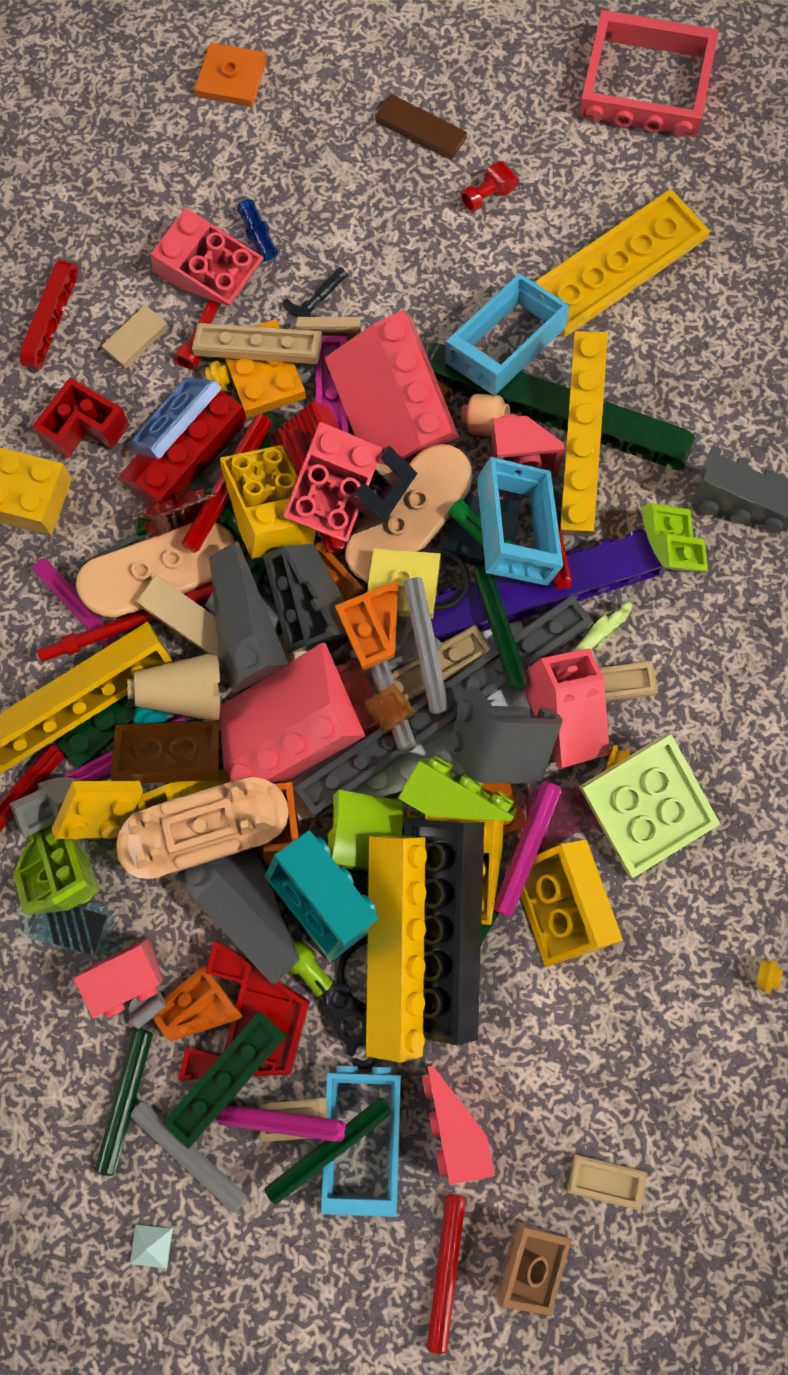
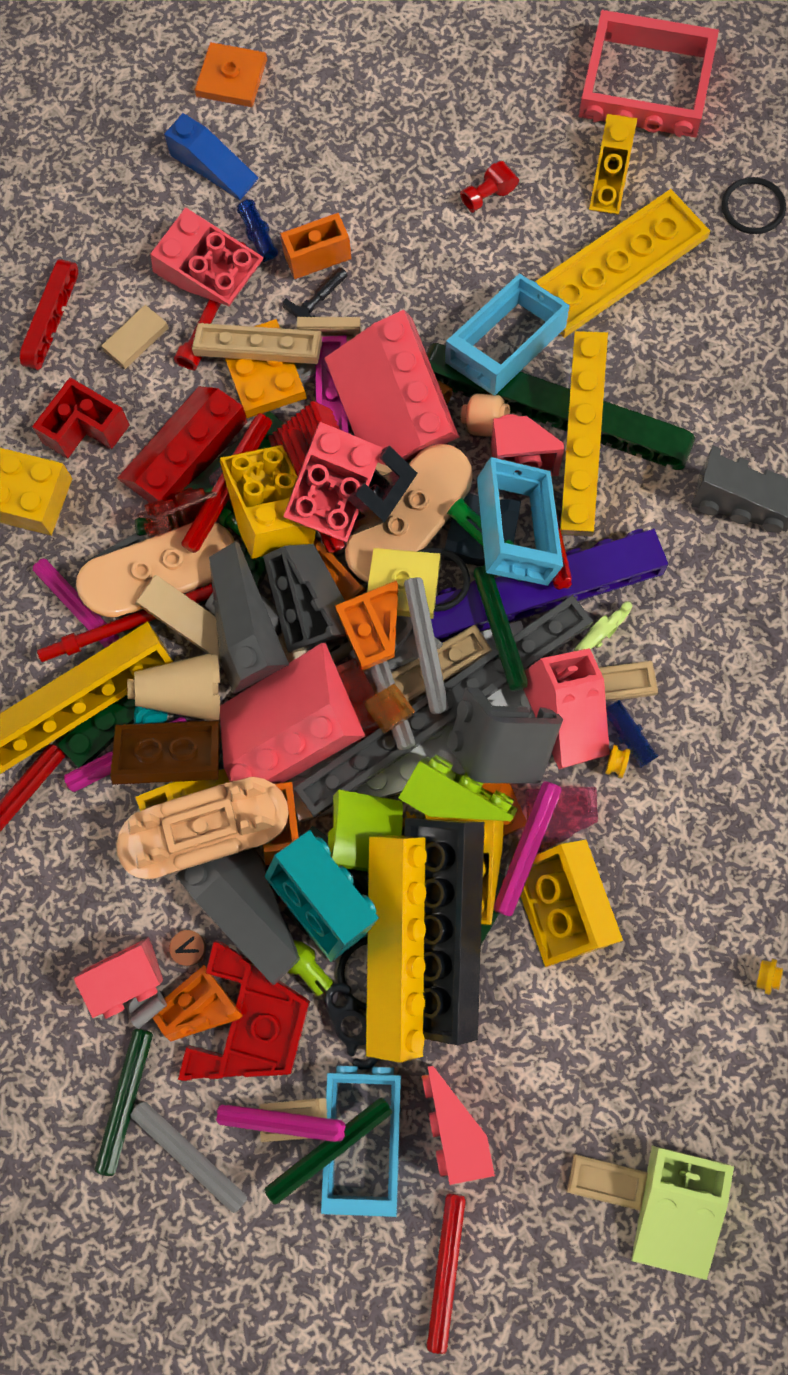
light grey brick [10,777,79,838] -> none
lime wedge [13,825,100,915] -> none
brick [28,902,116,959] -> none
yellow plate [51,781,143,840] -> none
medium blue tile [127,377,222,459] -> none
light aqua slope [130,1224,173,1268] -> none
dark green plate [162,1010,288,1149] -> none
yellow plate [205,361,231,392] -> none
reddish brown tile [375,94,467,160] -> none
medium nougat slope [495,1220,572,1316] -> none
yellowish green plate [579,733,720,878] -> none
lime slope [641,503,708,573] -> none
none -> blue slope [164,113,258,200]
none -> nougat tile [169,930,206,966]
none -> orange brick [280,213,352,280]
none -> yellow slope [589,114,638,215]
none -> clear blue pin [606,699,659,768]
none -> yellowish green slope [631,1145,734,1280]
none -> black tyre [722,177,786,234]

